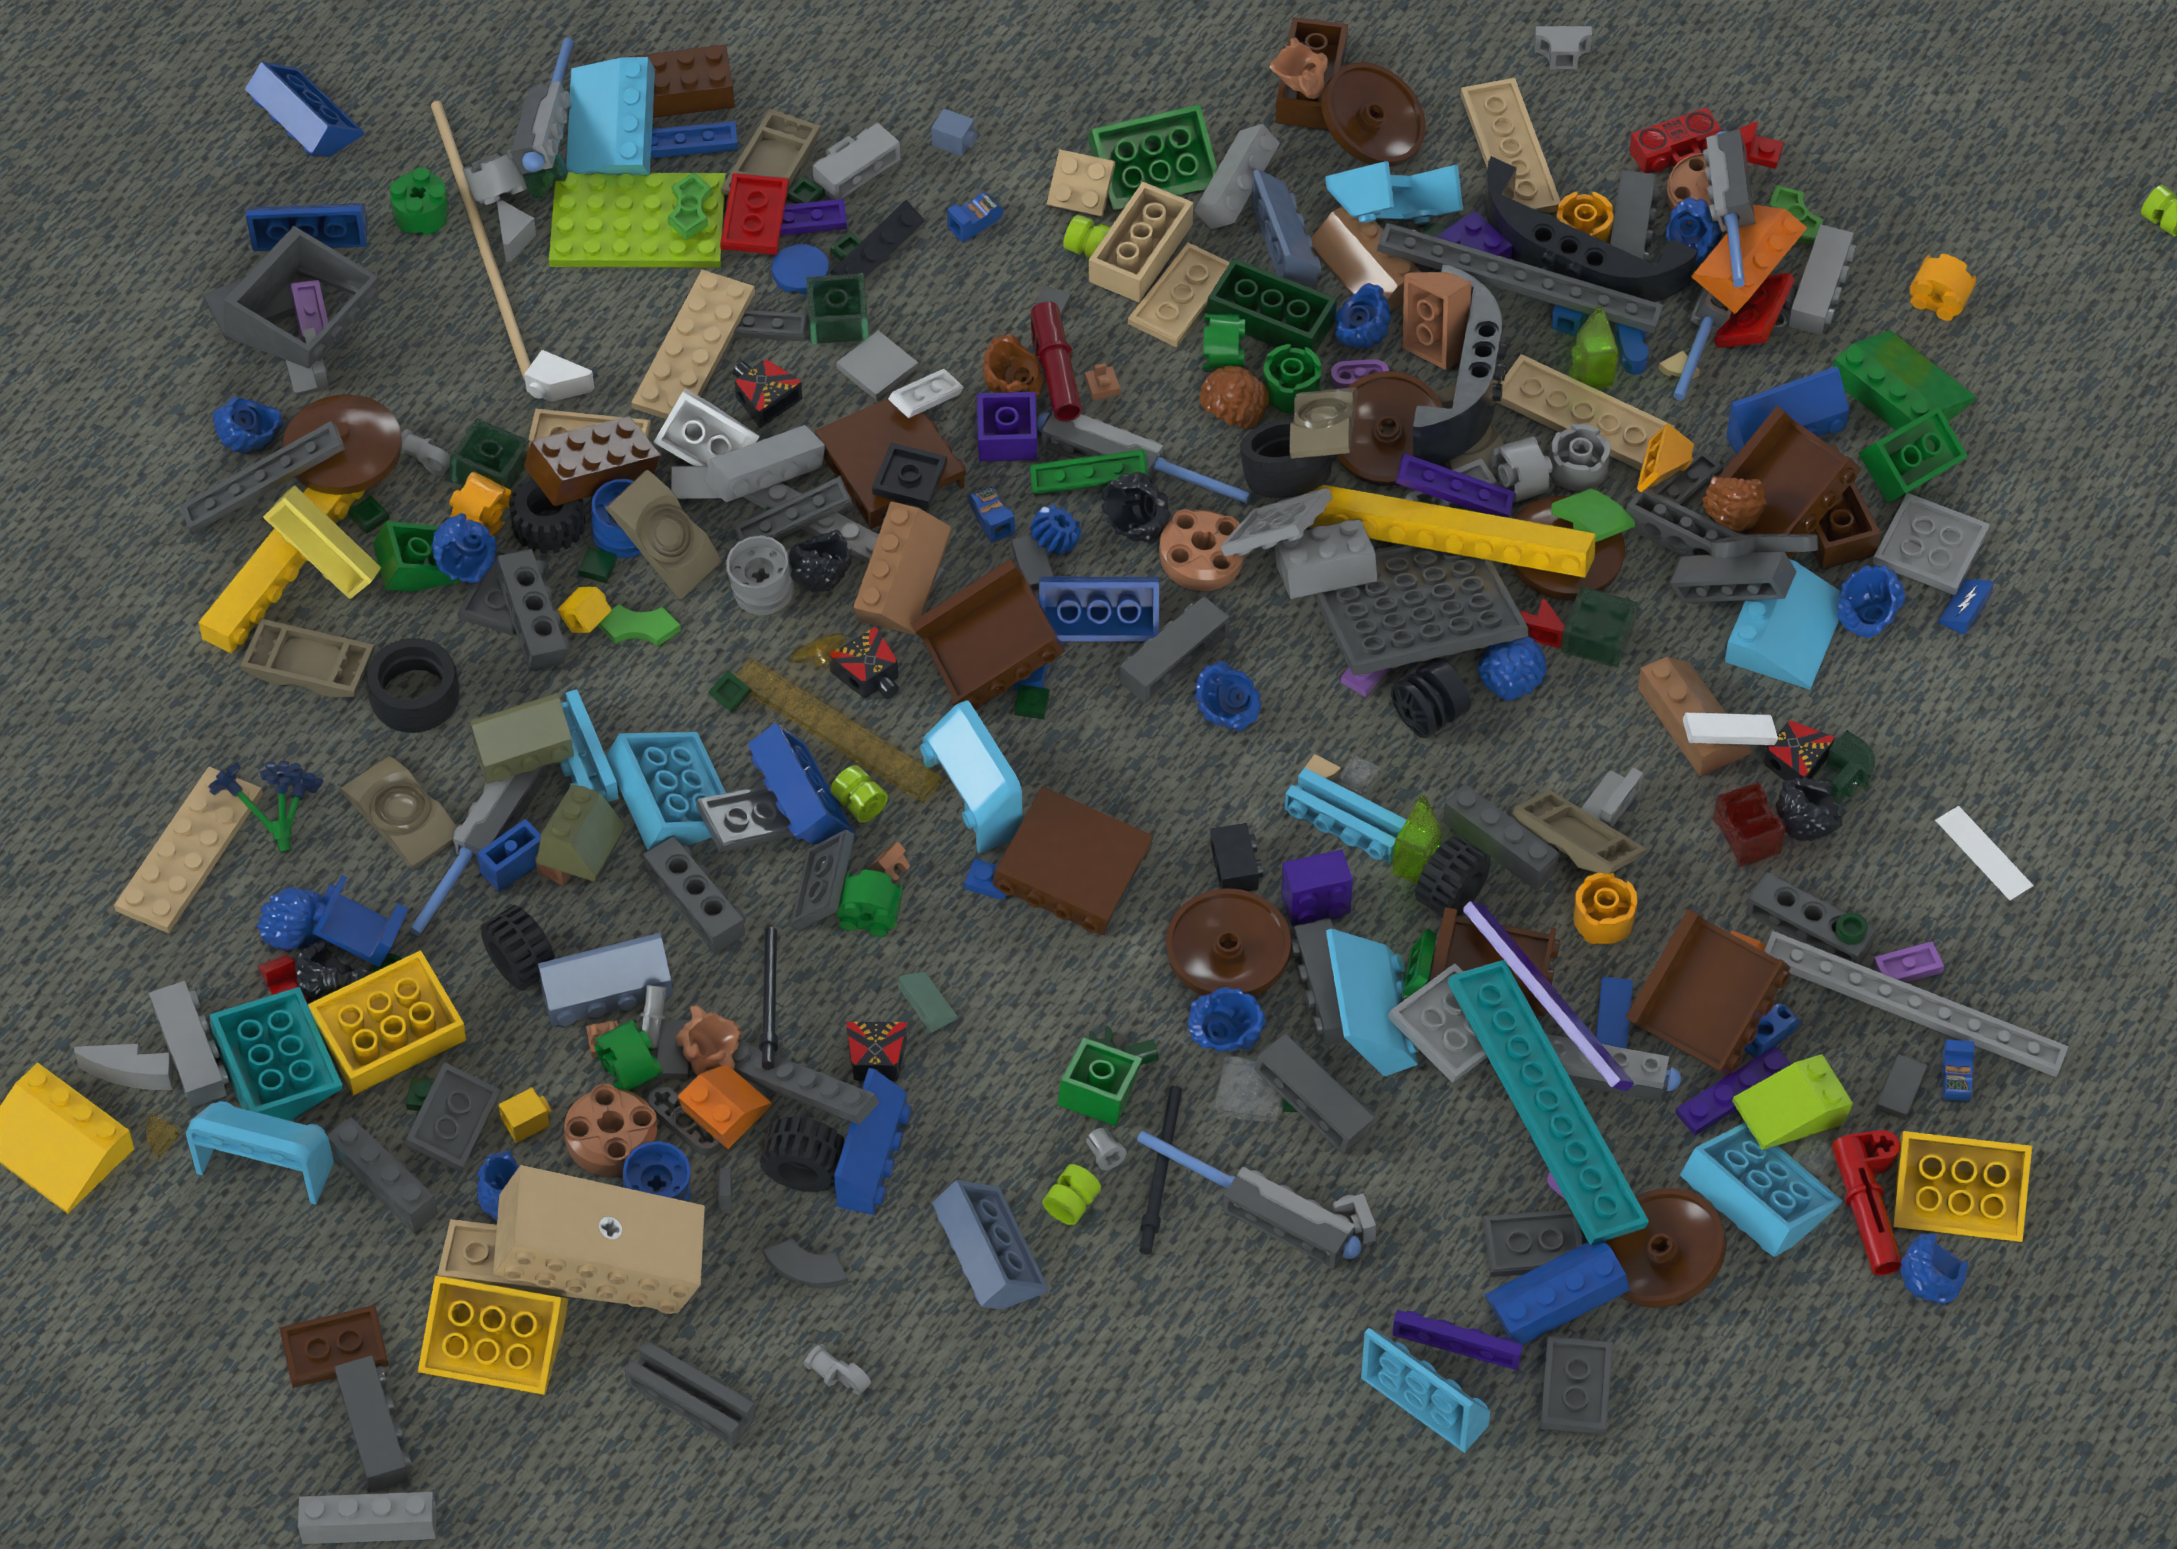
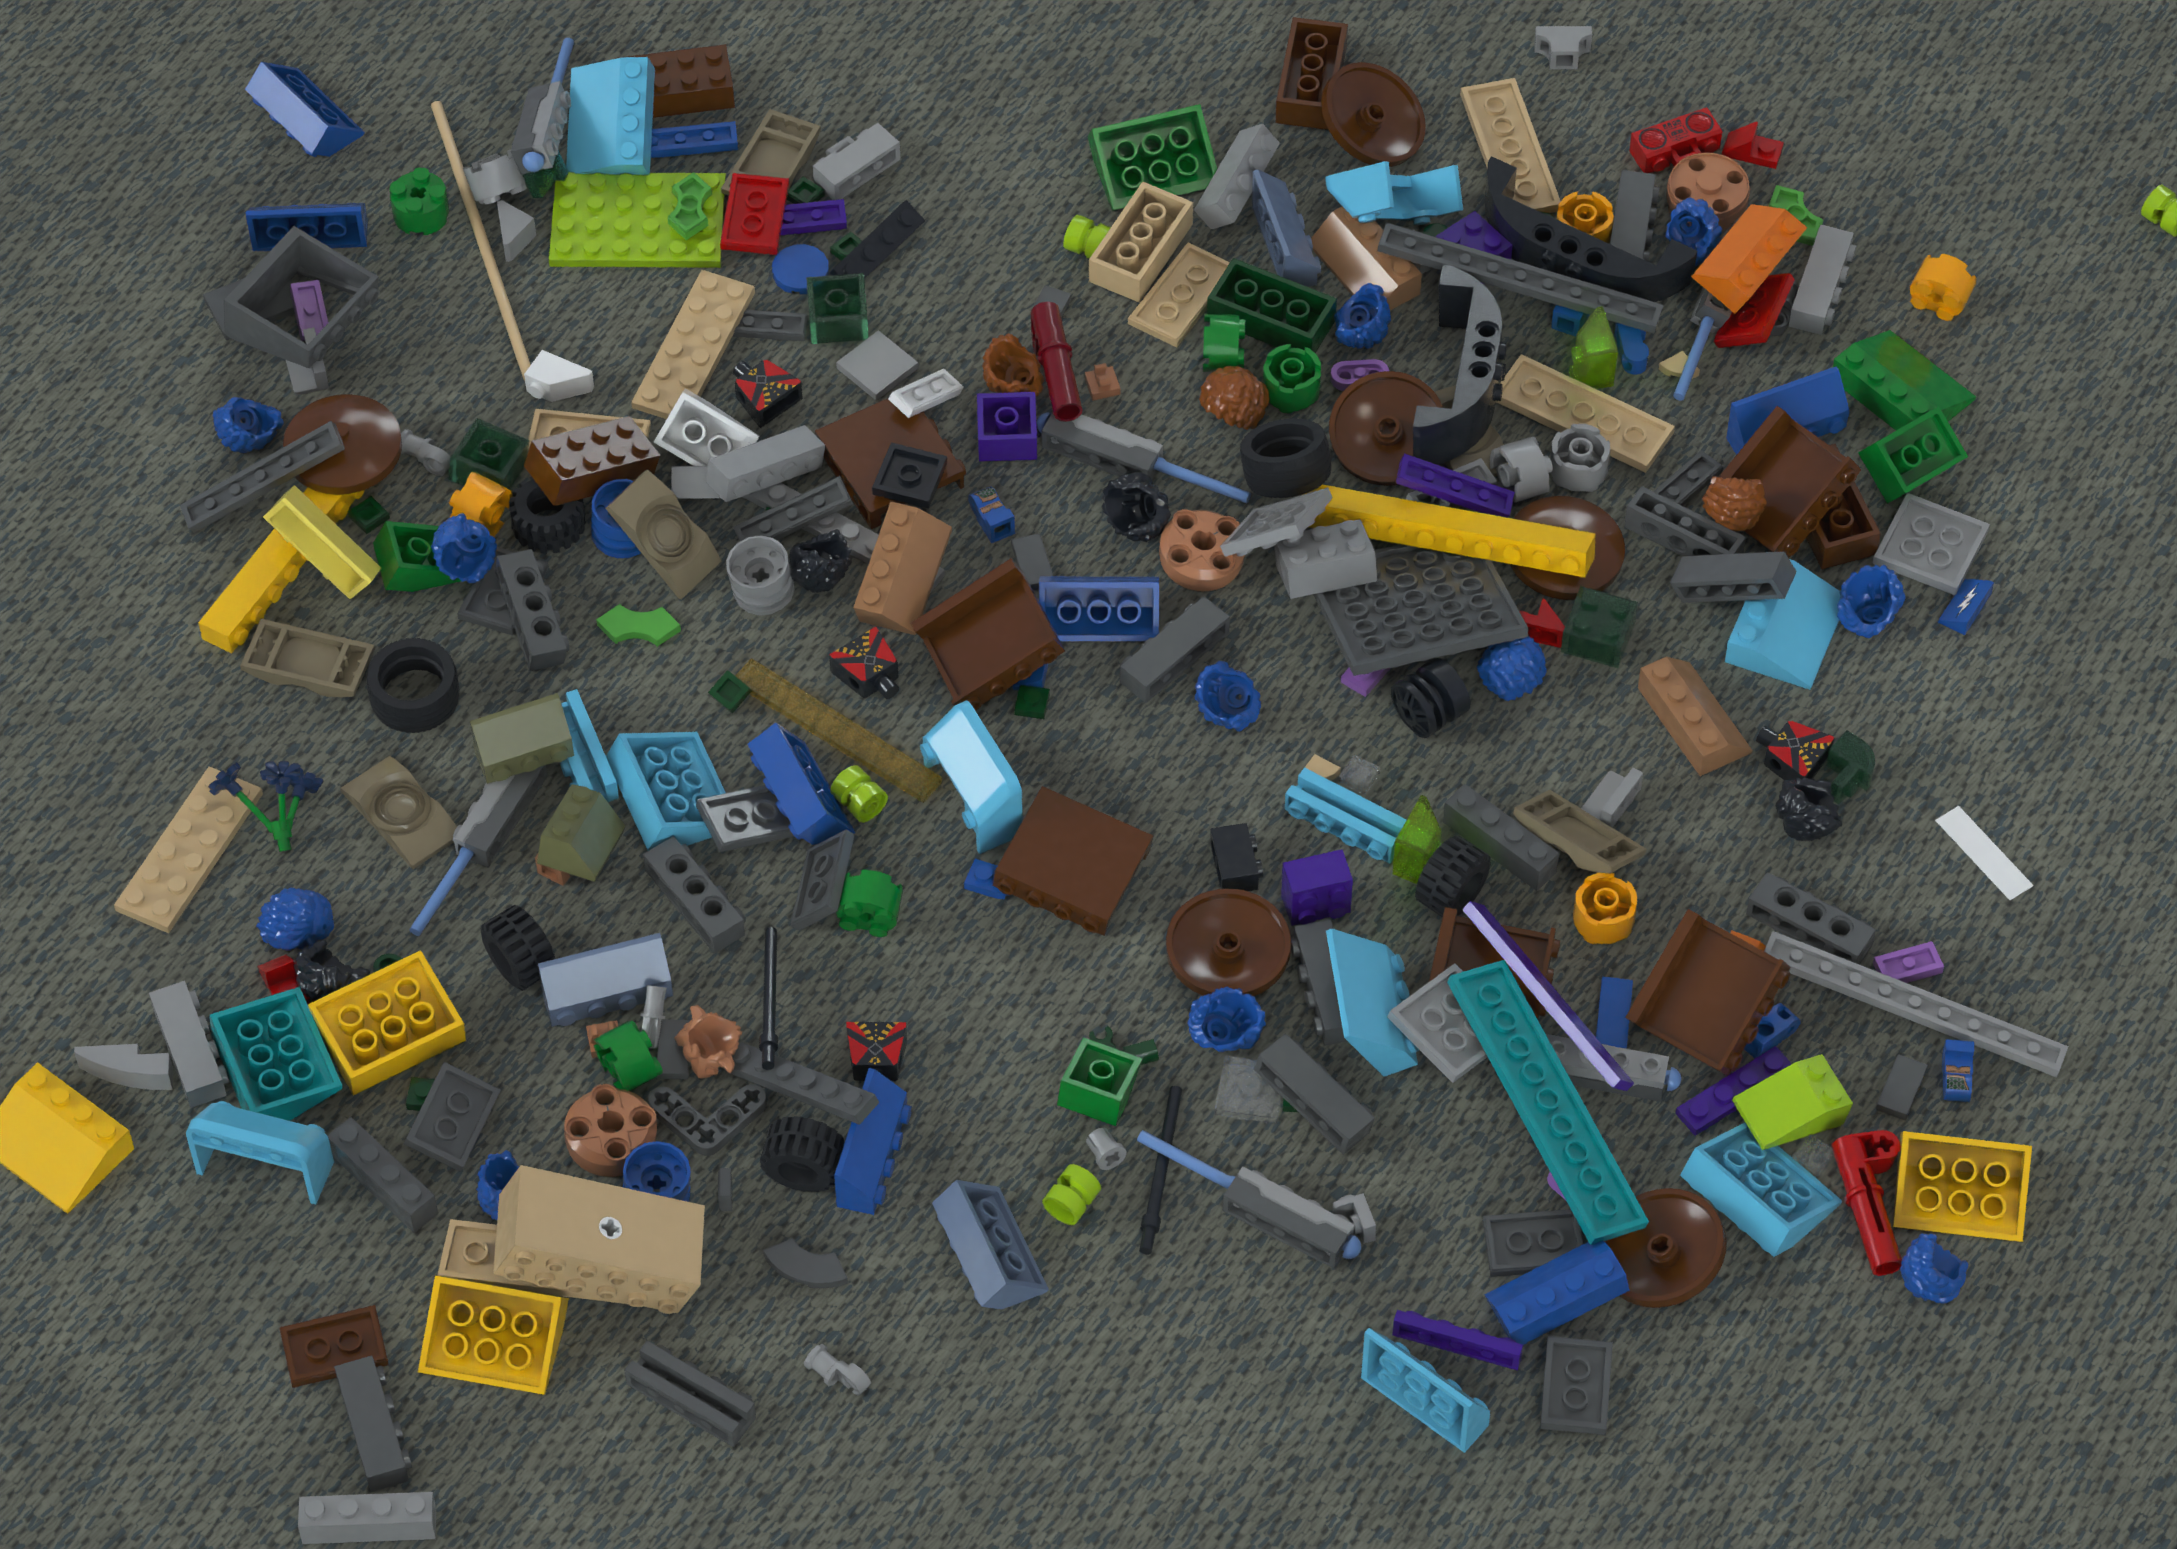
clear yellow tile [146,1115,179,1158] -> none
blue panel [313,875,408,967] -> none
blue brick [477,819,541,892] -> none
yellow brick [498,1087,551,1143] -> none
yellow brick [557,587,612,633] -> none
dark green tile [578,547,617,583] -> none
orange slope [677,1064,772,1149] -> none
clear yellow dish [789,633,846,667] -> none
nougat tile [867,842,910,882] -> none
sand green slope [898,972,958,1033] -> none
sand blue brick [931,109,977,156] -> none
blue leg [947,193,1003,243] -> none
blue gear [1029,504,1082,556] -> none
green tile [1030,449,1149,495] -> none
tan plate [1046,149,1115,218] -> none
nougat hair [1269,38,1328,99] -> none
dark tan slope [1290,387,1358,459] -> none
nougat slope [1402,272,1471,370] -> none
green tile [1402,929,1437,999] -> none
bright green slope [1551,488,1635,542] -> none
light orange slope [1637,423,1694,492] -> none
white tile [1682,713,1778,745] -> none
piece [1703,129,1756,287] -> none
dark grey beam [1711,534,1818,558] -> none
clear red piece [1713,781,1785,868] -> none
dark green tile [1835,913,1868,945] -> none

